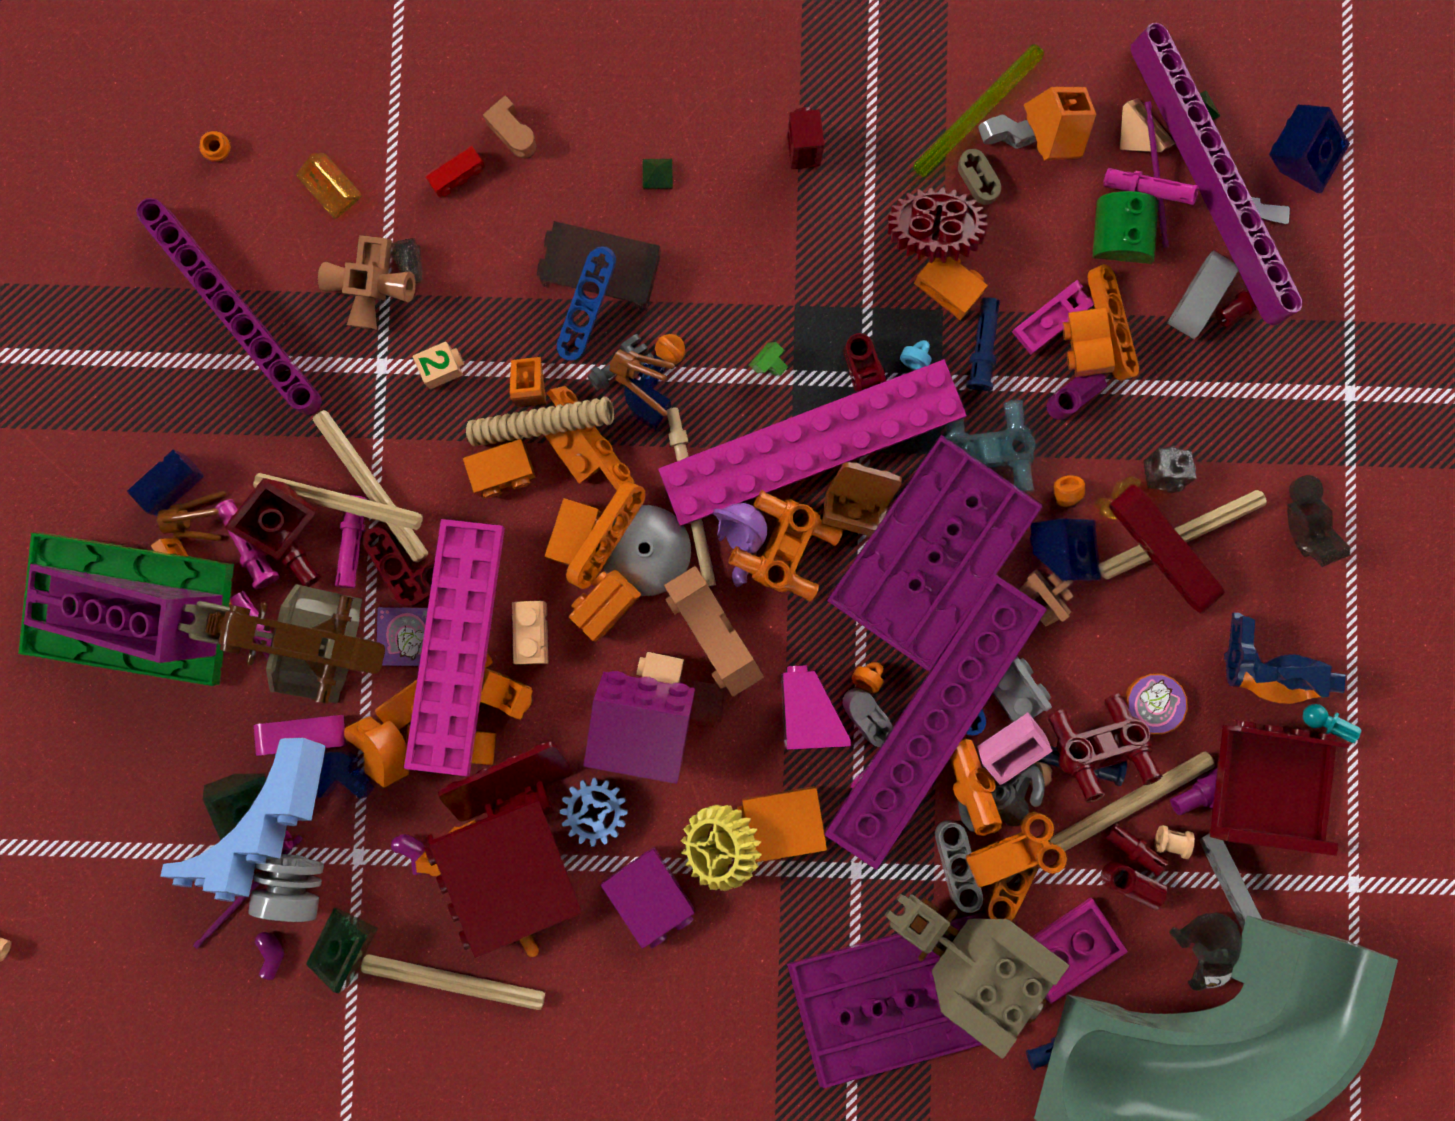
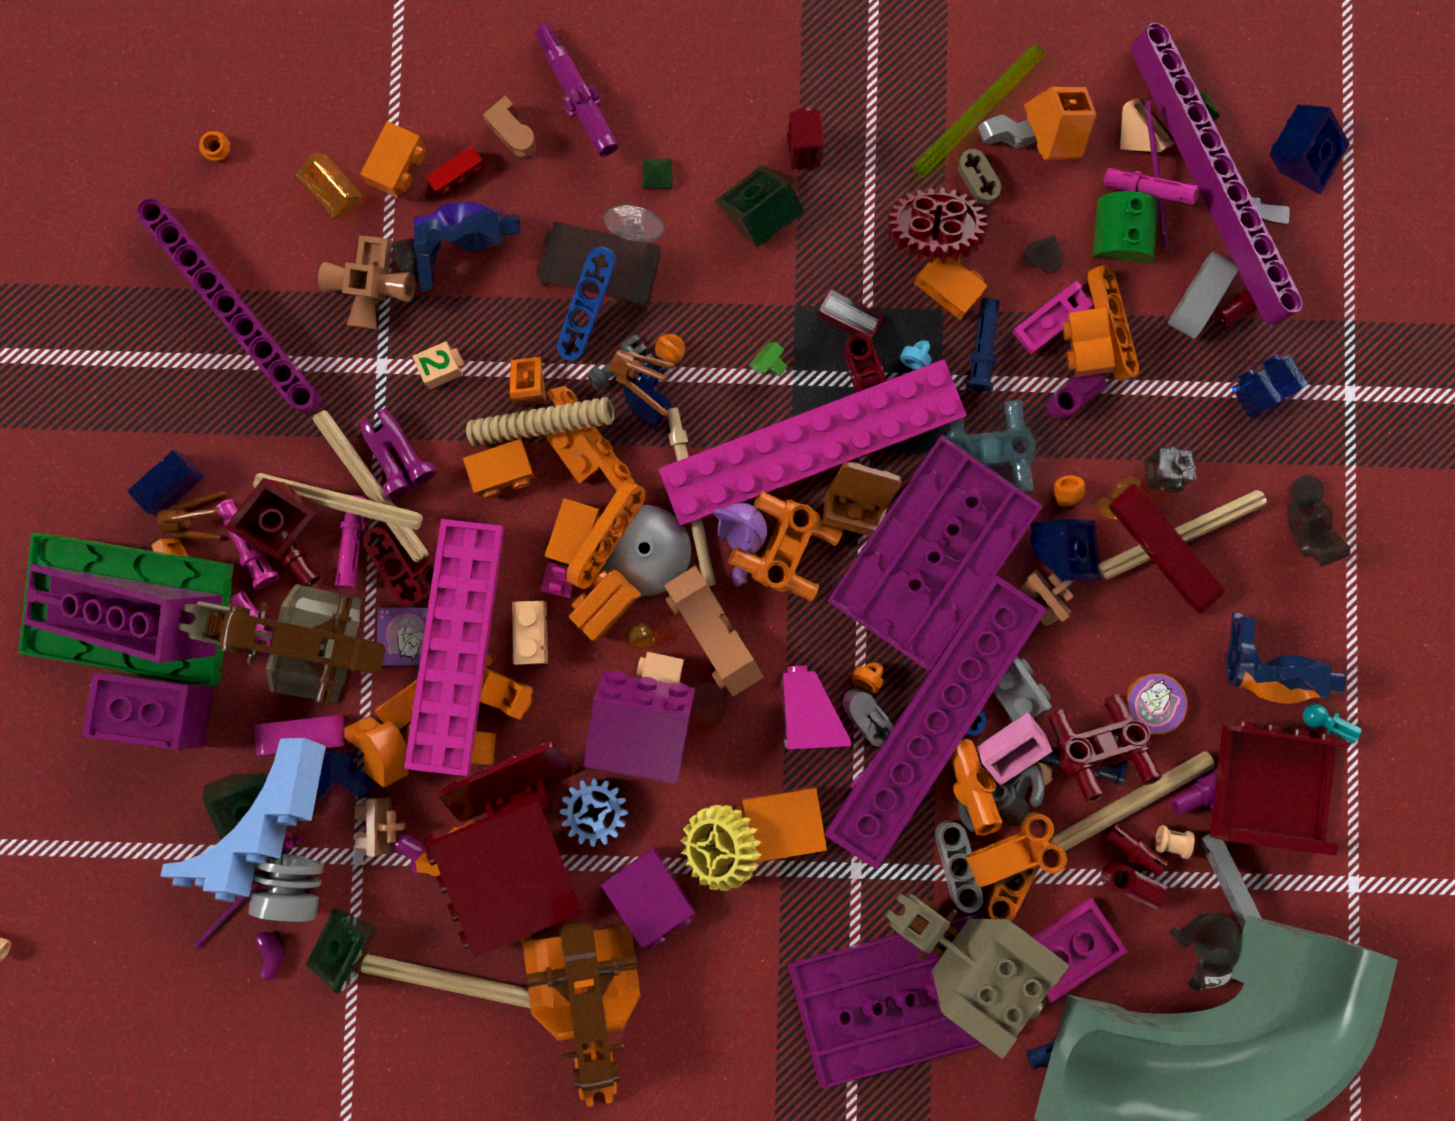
none -> magenta container [82,672,214,750]
none -> nougat hips [355,797,405,857]
none -> magenta piece [359,408,437,500]
none -> orange brick [360,121,426,199]
none -> dark blue hips [414,201,521,292]
none -> piece [522,921,641,1107]
none -> magenta piece [534,23,619,157]
none -> dark pink tile [540,561,574,598]
none -> clear dish [604,205,664,242]
none -> clear yellow hinge [629,622,655,649]
none -> clear green slope [715,165,804,247]
none -> slope [817,290,884,340]
none -> clear smoke tile [1024,235,1063,274]
none -> clear blue brick [1231,354,1309,418]

